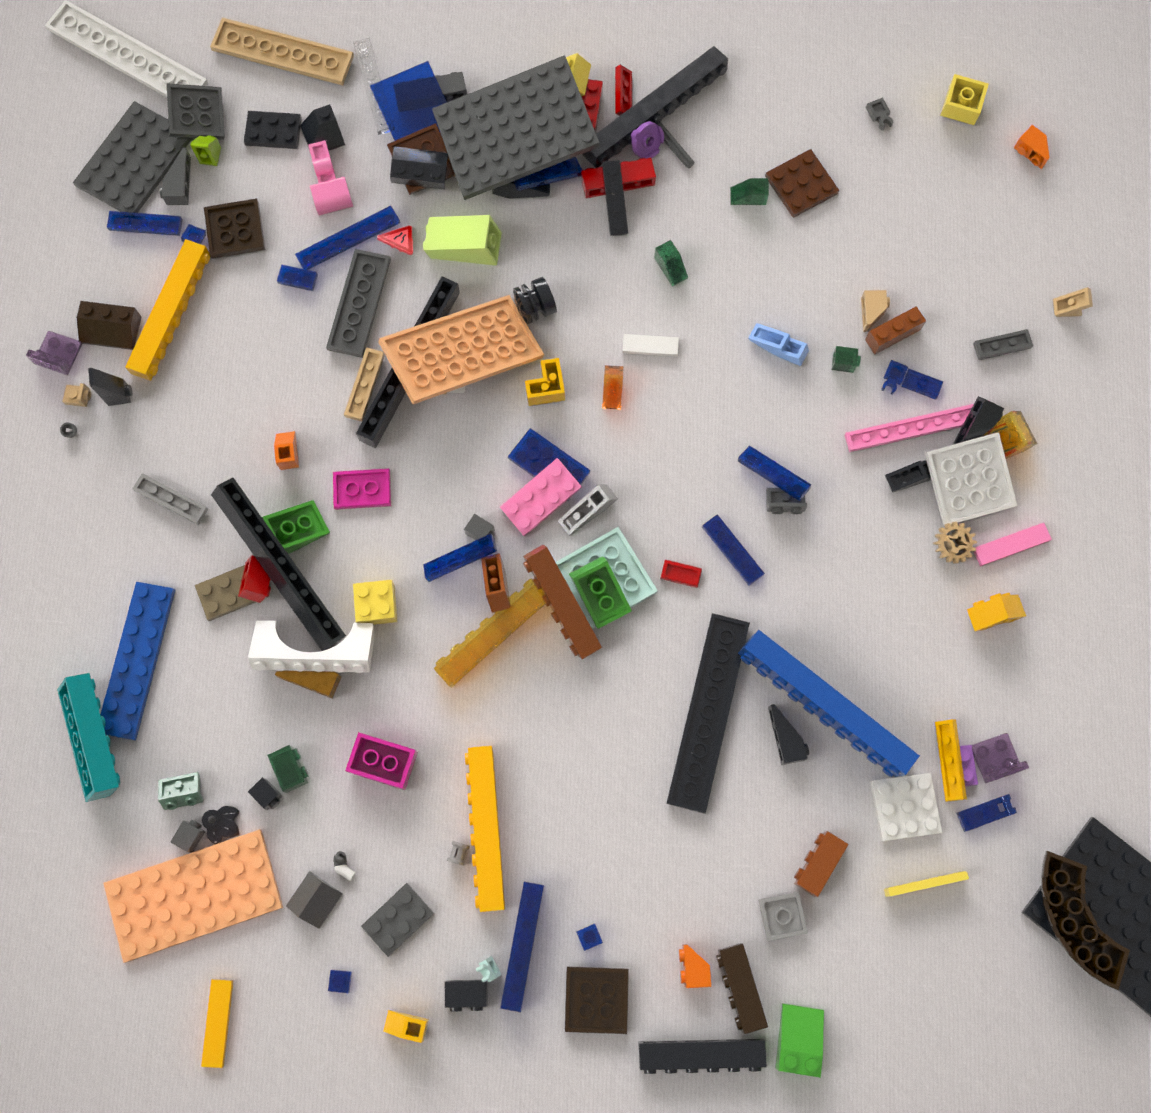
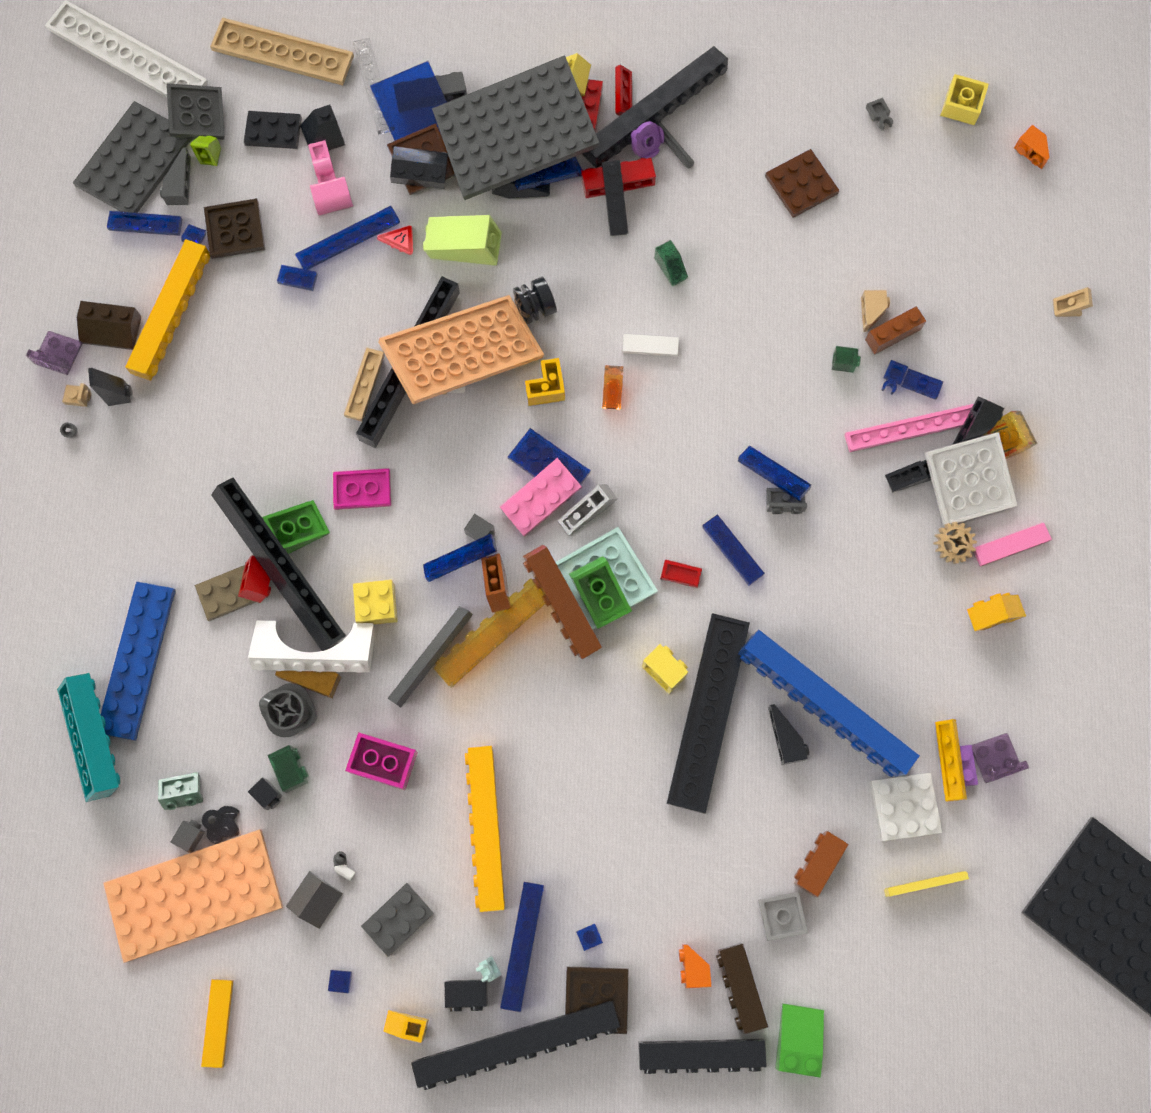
light grey plate [132,473,208,525] -> none
orange slope [274,431,299,470] -> none
dark grey plate [326,249,391,358] -> none
light grey bush [447,841,470,866] -> none
clear green slope [730,178,769,205] -> none
light blue slope [748,323,809,366] -> none
clear blue plate [956,794,1017,832] -> none
dark grey plate [973,329,1033,360] -> none
dark brown brick [1041,851,1130,990] -> none
none -> dark grey piece [259,683,317,737]
none -> dark grey tile [388,606,473,708]
none -> black brick [411,1000,621,1090]
none -> light yellow brick [642,644,688,694]

